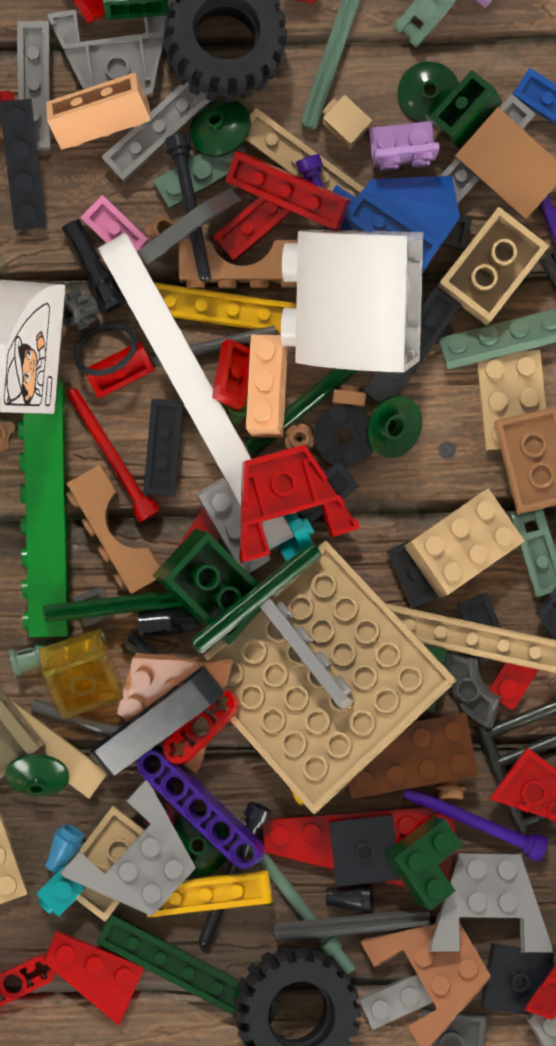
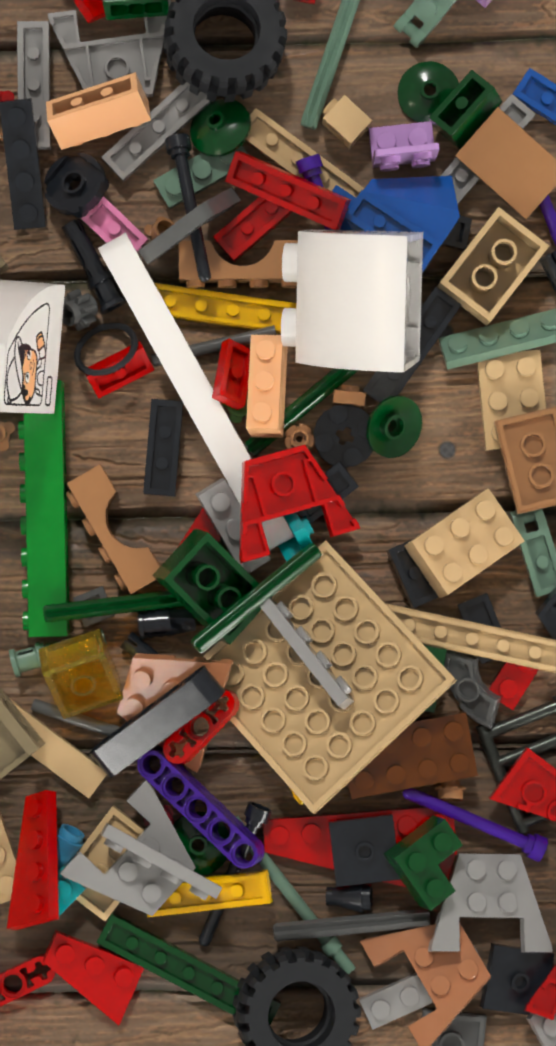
dark green dish [5,754,70,796] -> none
red piece [67,388,161,523] -> none
none -> red wing [7,790,59,930]
none -> black plate [44,153,109,218]
none -> light grey plate [100,823,222,901]

